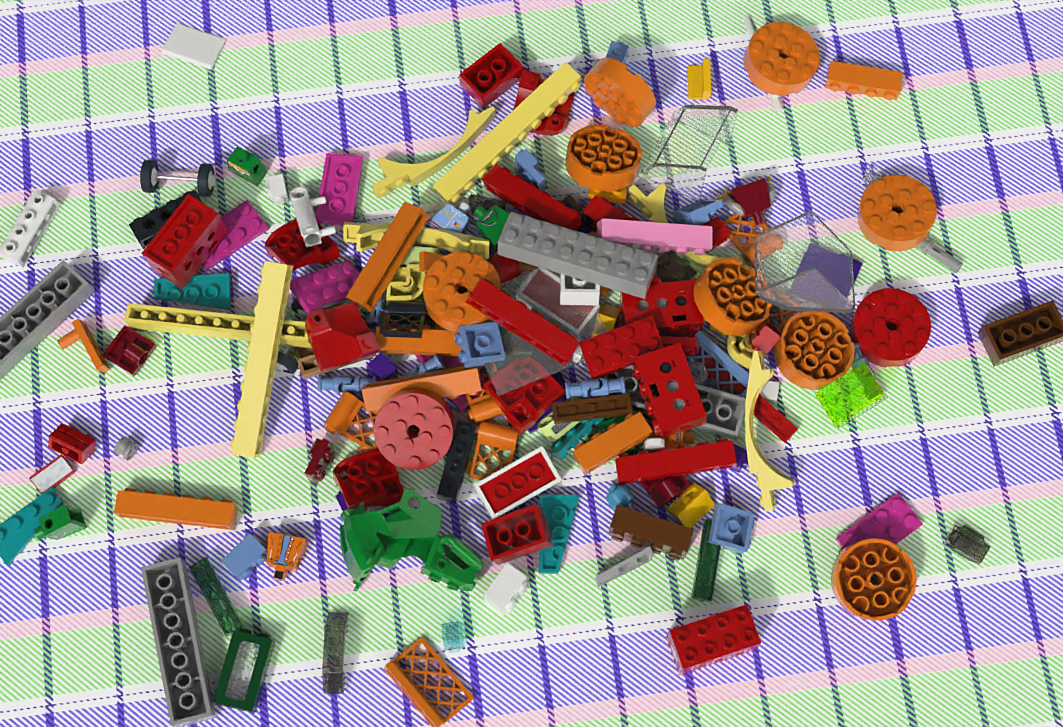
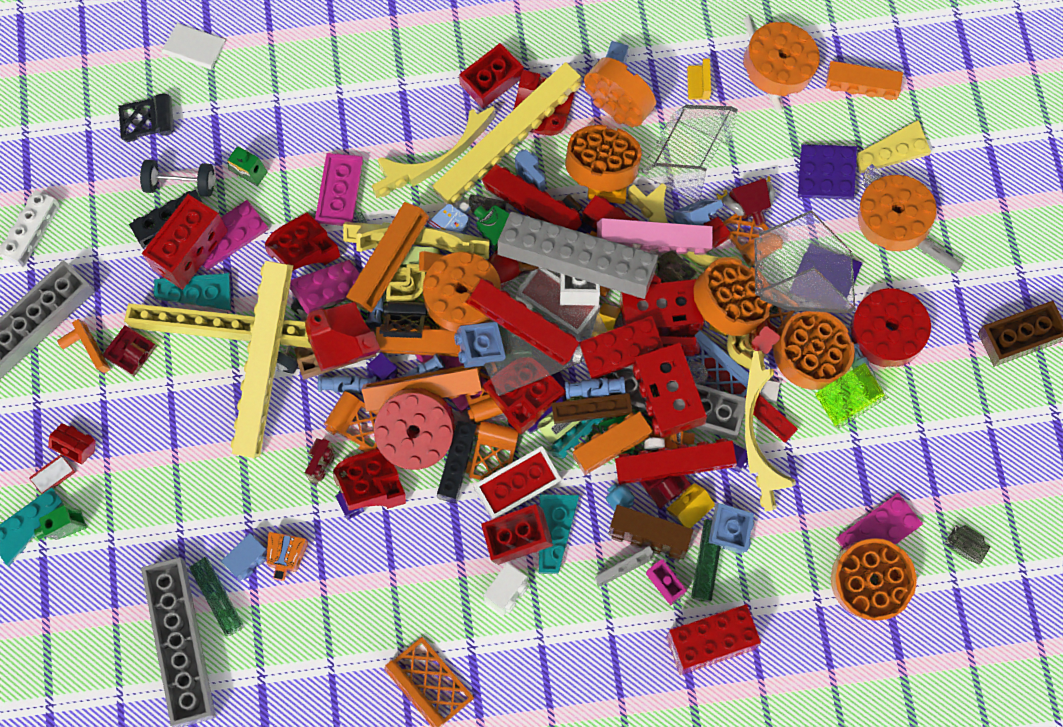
orange brick [113,488,238,531] -> none
light grey wheel [114,436,139,461] -> none
dark green piece [213,628,276,714] -> none
white brick [264,174,289,205] -> none
white piece [290,187,336,247] -> none
clear smoke slope [322,612,349,694] -> none
green piece [340,488,485,592] -> none
clear light blue brick [441,621,465,653] -> none
none -> black piece [118,93,174,143]
none -> dark pink brick [646,559,687,606]
none -> dark purple plate [798,144,857,200]
none -> light yellow wing [856,120,931,174]

